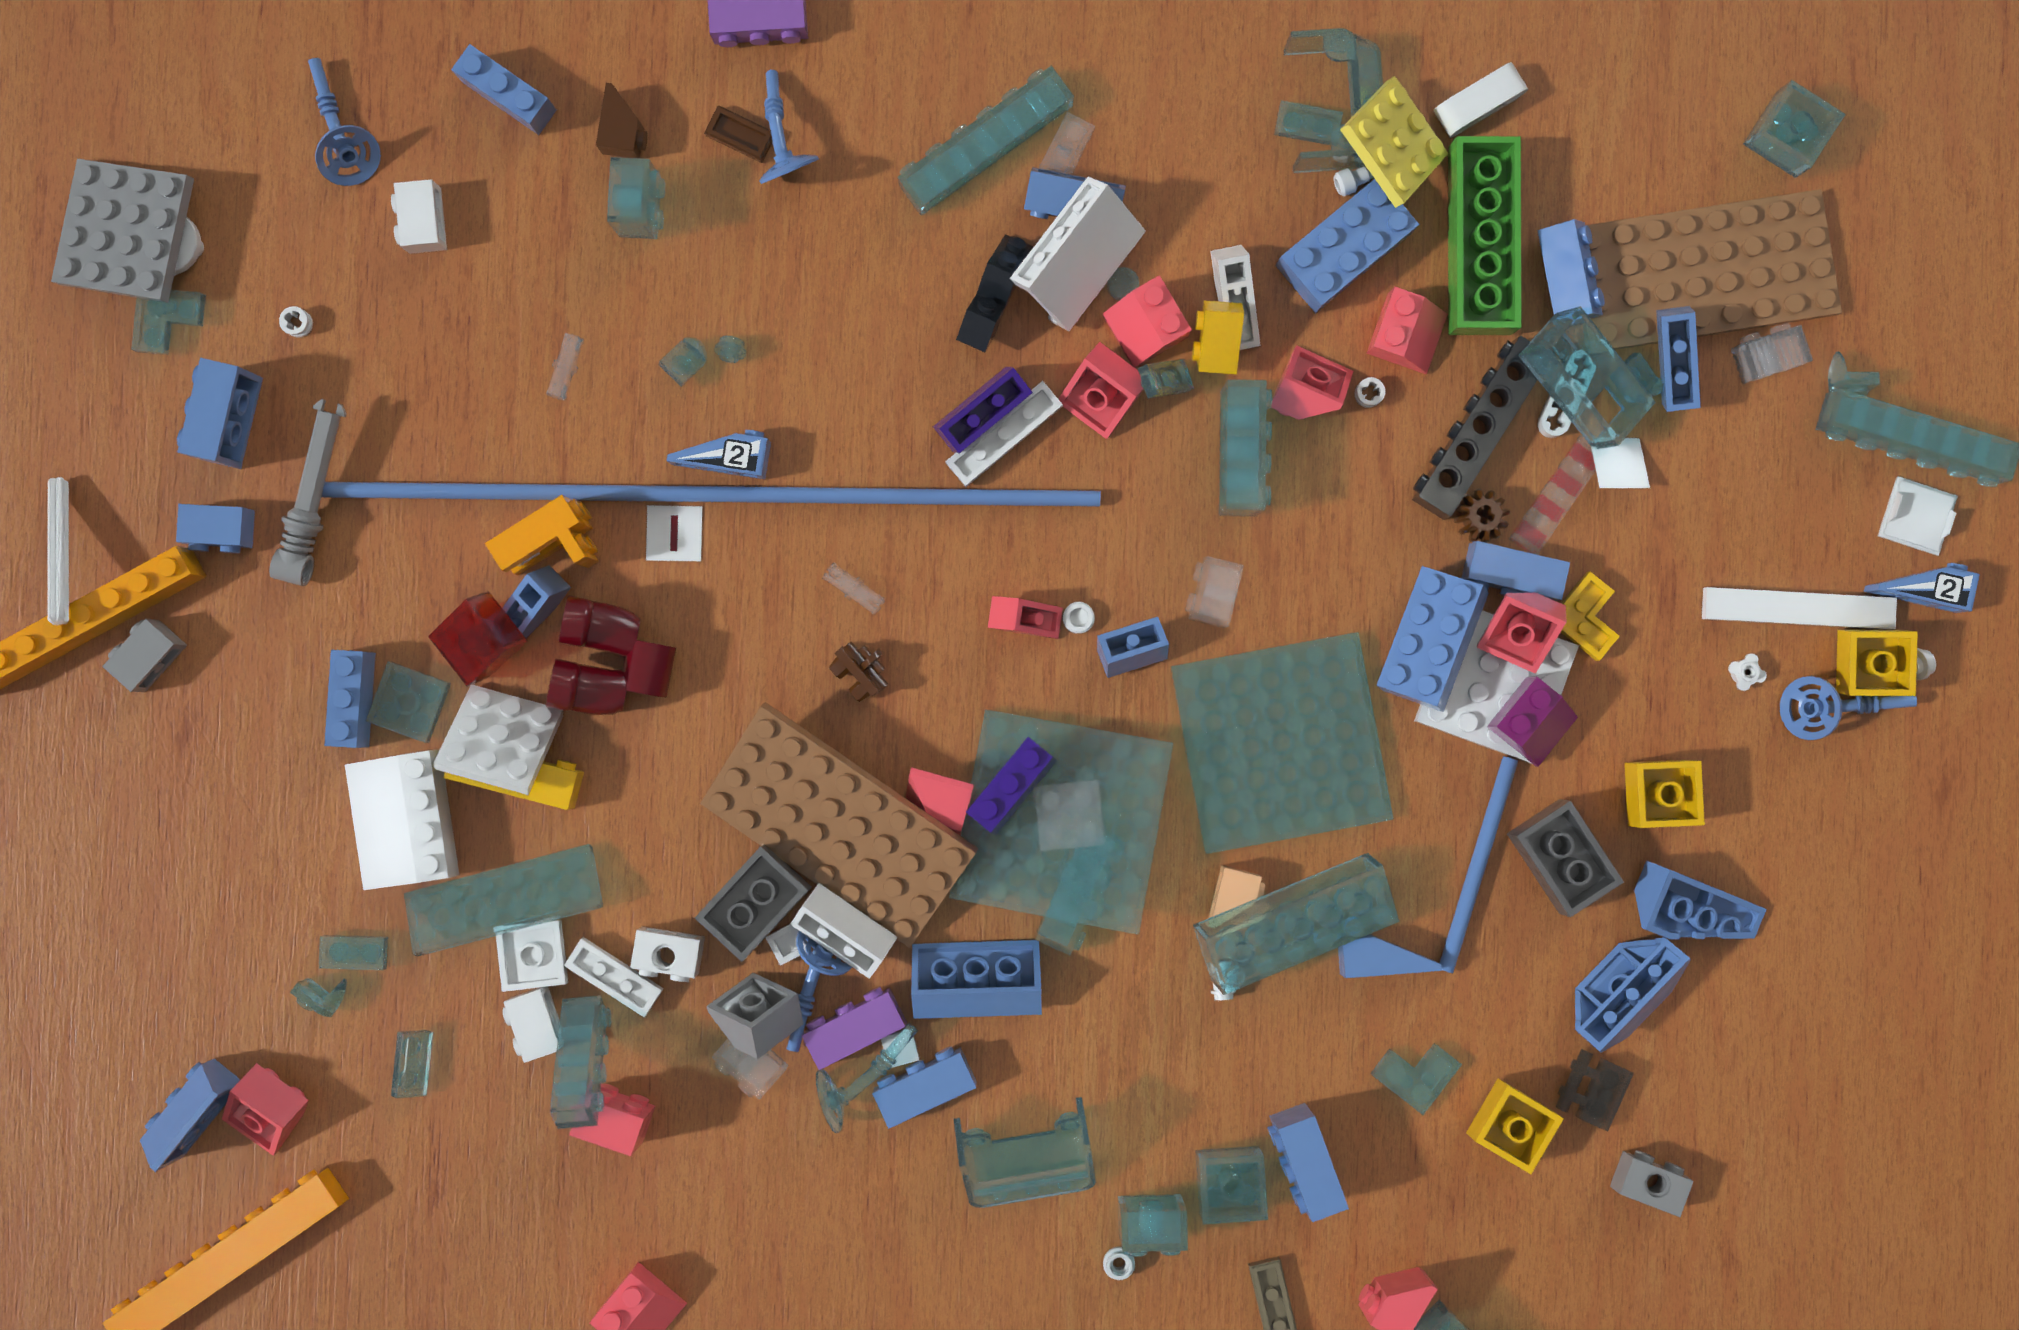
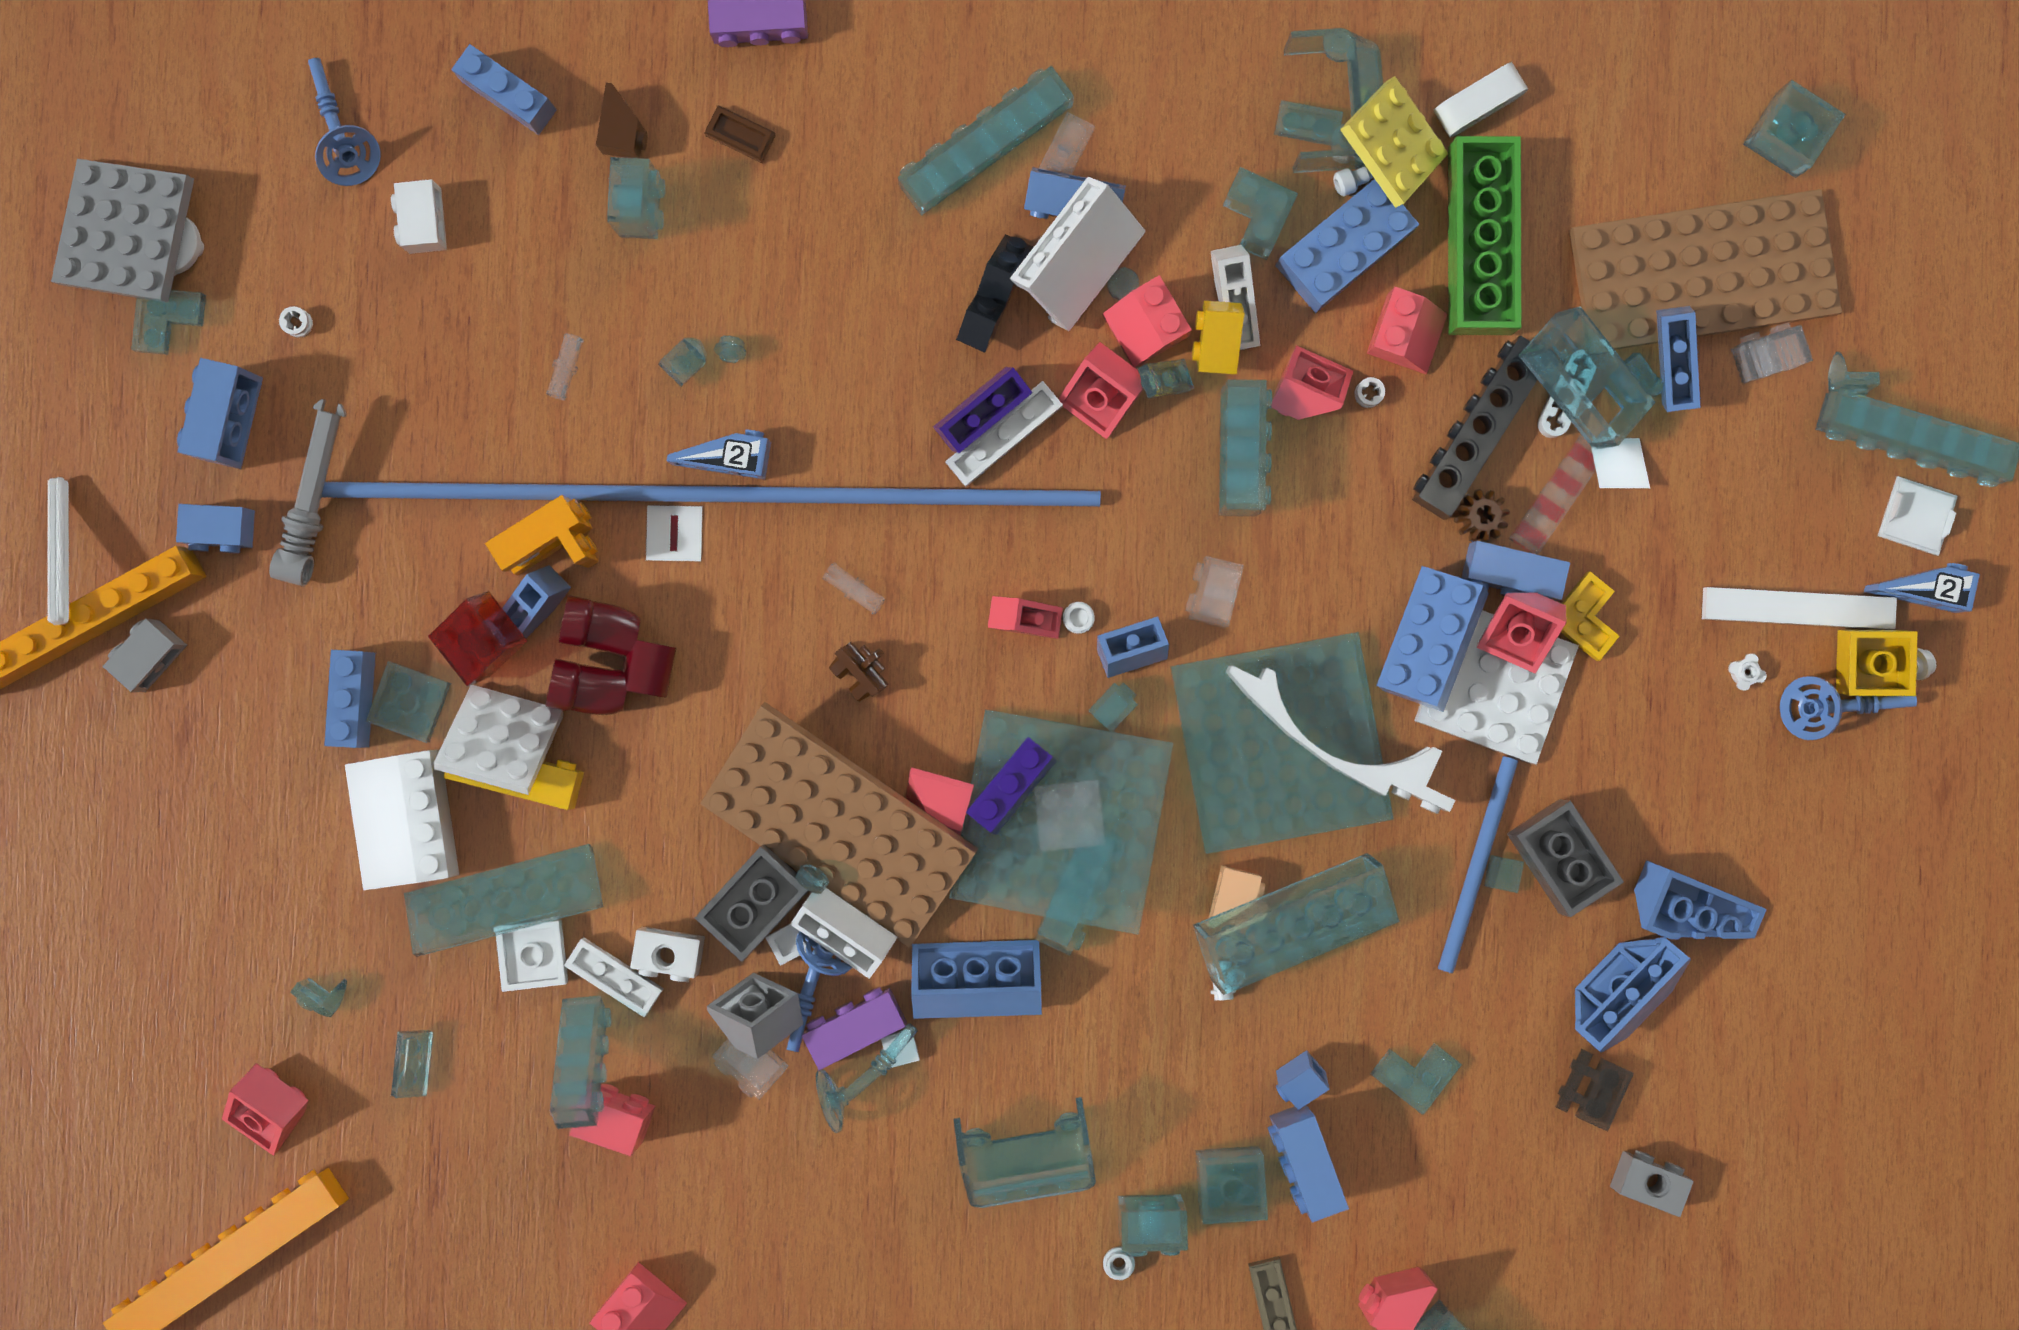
medium blue slope [140,1058,240,1172] -> none
clear light blue plate [319,935,388,970] -> none
white brick [502,987,568,1063] -> none
medium blue dish [759,70,819,184] -> none
medium blue brick [872,1046,977,1129] -> none
medium blue slope [1337,929,1442,978] -> none
yellow brick [1466,1078,1564,1174] -> none
magenta slope [1487,676,1578,767] -> none
medium blue brick [1537,219,1605,325] -> none
yellow brick [1624,760,1705,828] -> none
none -> clear light blue tile [795,864,829,894]
none -> clear light blue brick [1087,683,1138,732]
none -> clear light blue brick [1223,167,1298,260]
none -> white slope [1226,665,1455,814]
none -> medium blue brick [1276,1050,1330,1110]
none -> clear light blue tile [1484,855,1524,893]

